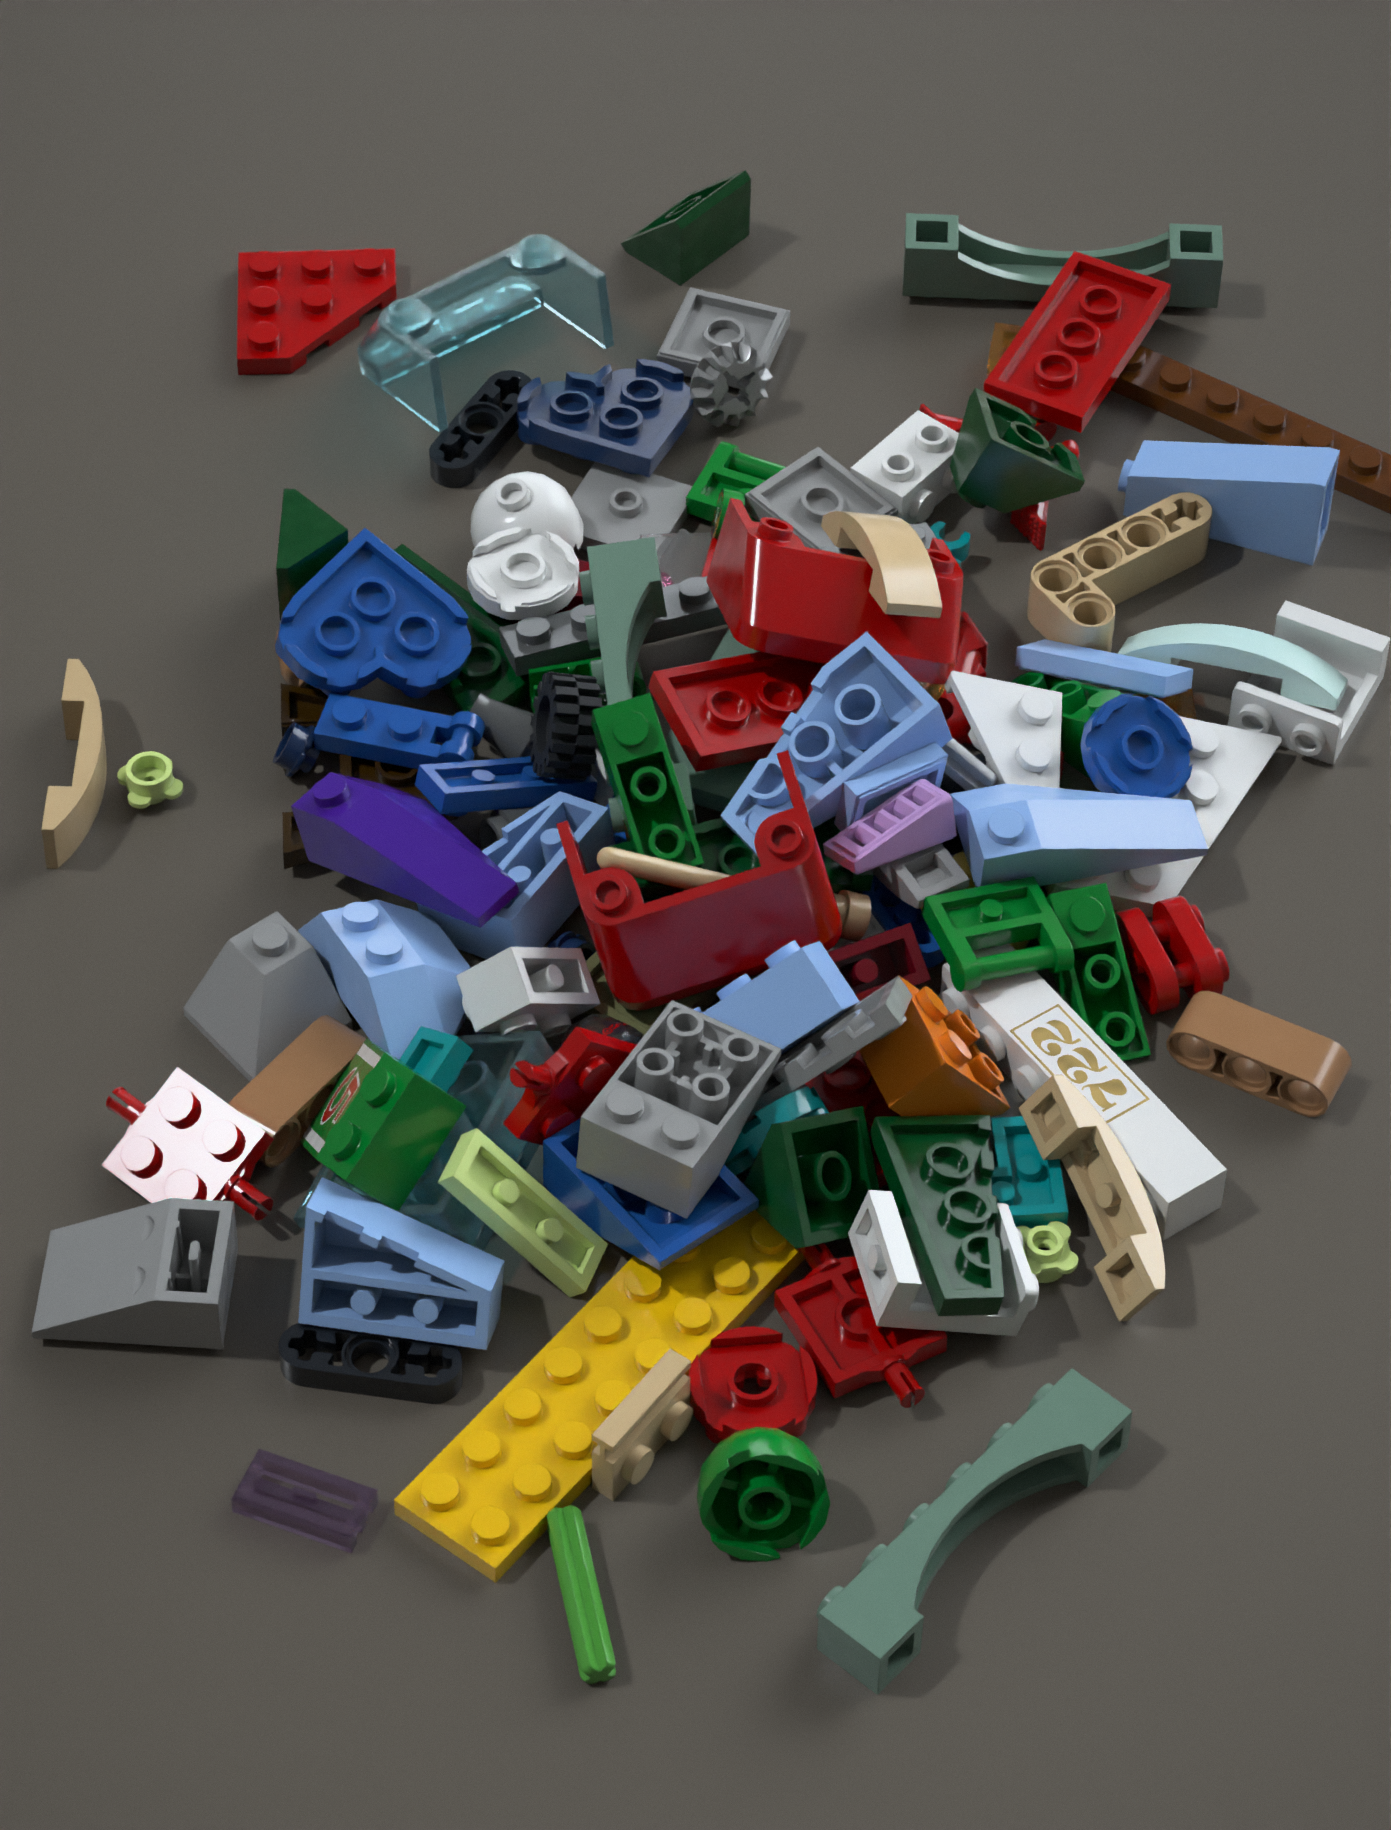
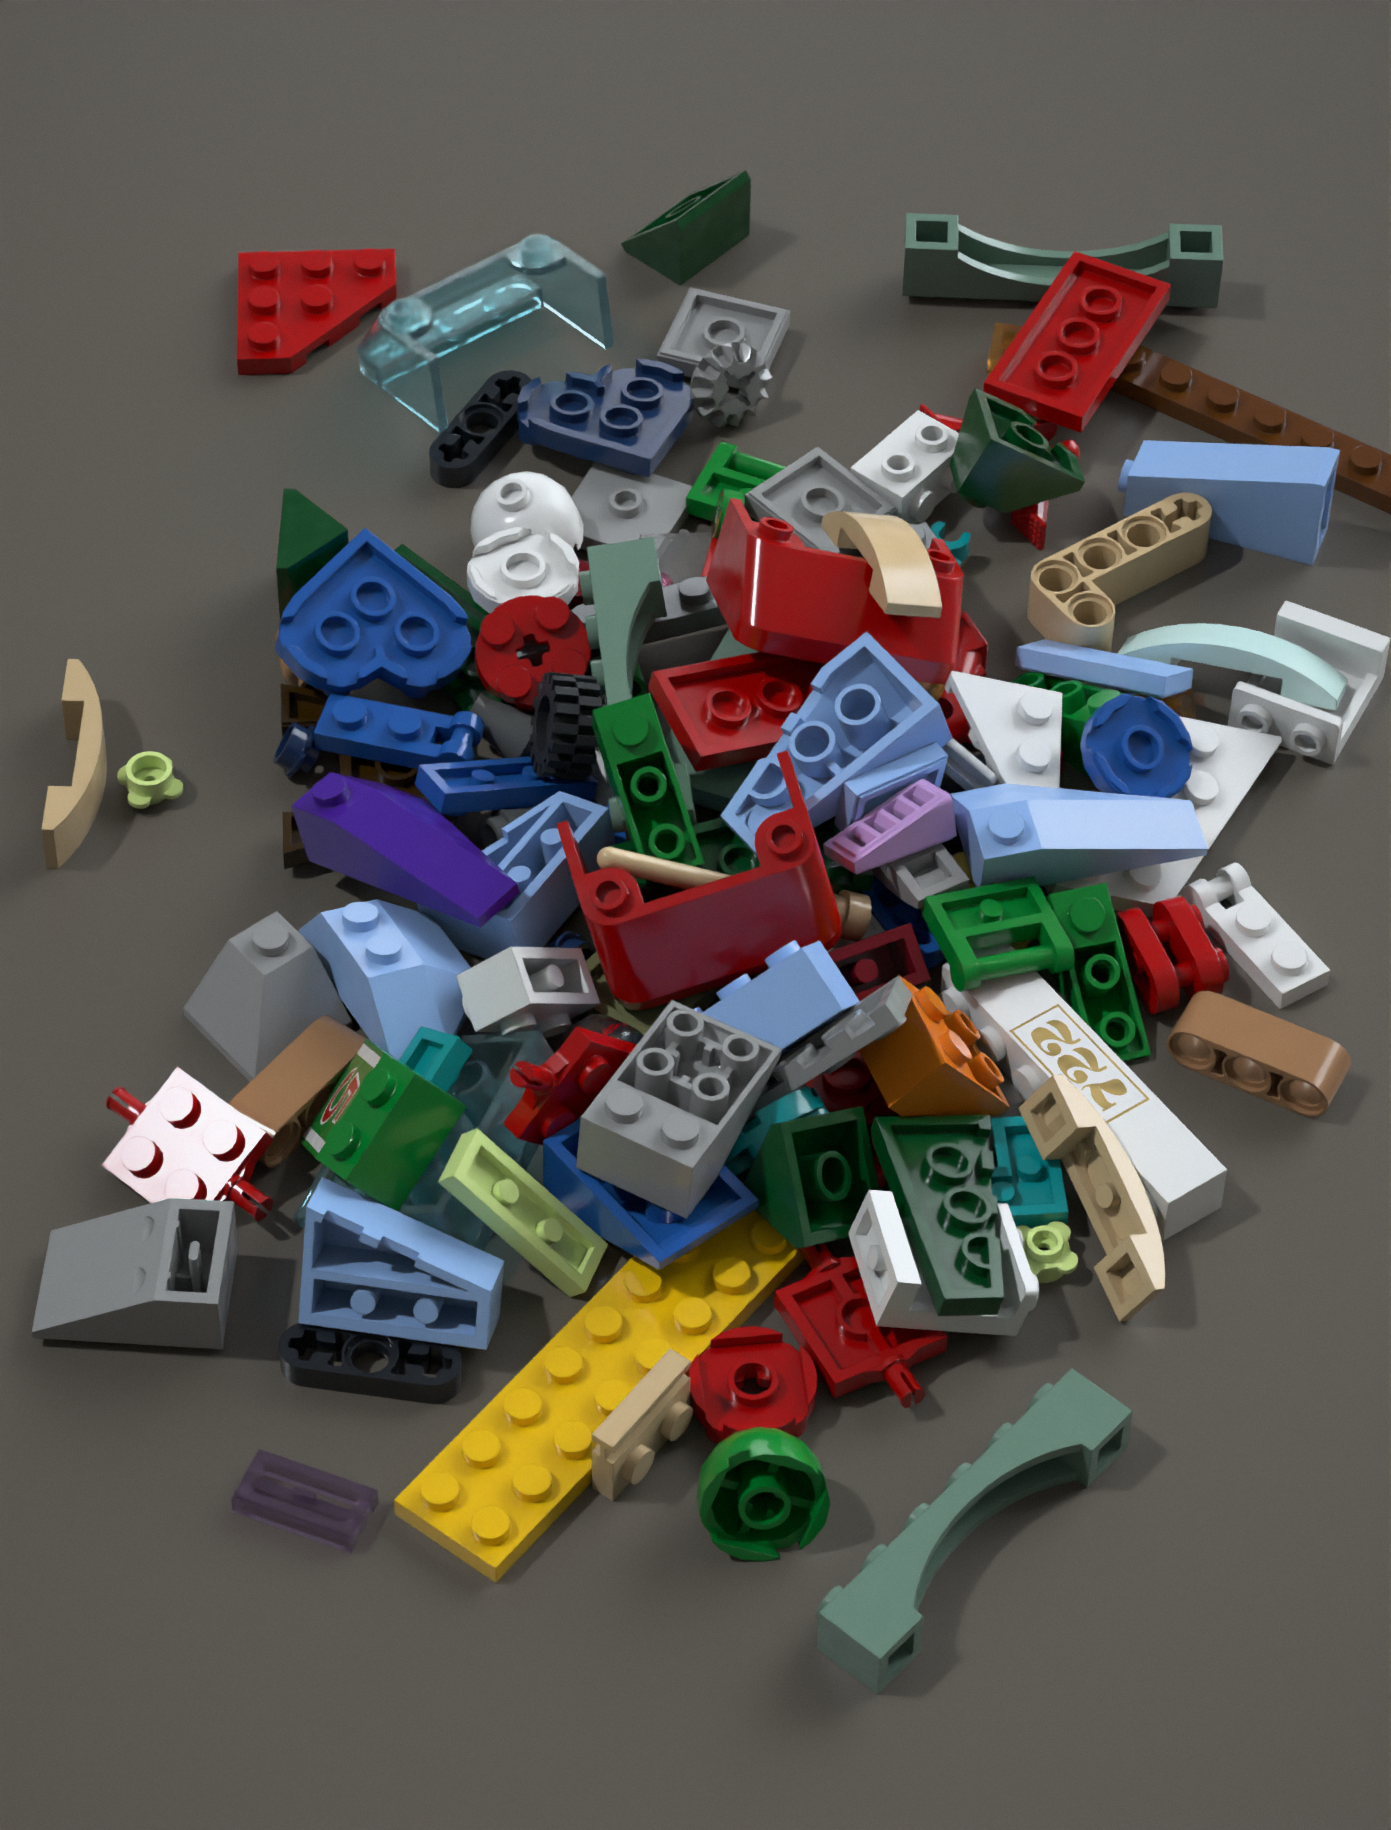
bright green axle [547,1505,616,1684] -> none
none -> red plate [475,595,591,712]
none -> white plate [1183,862,1330,1009]

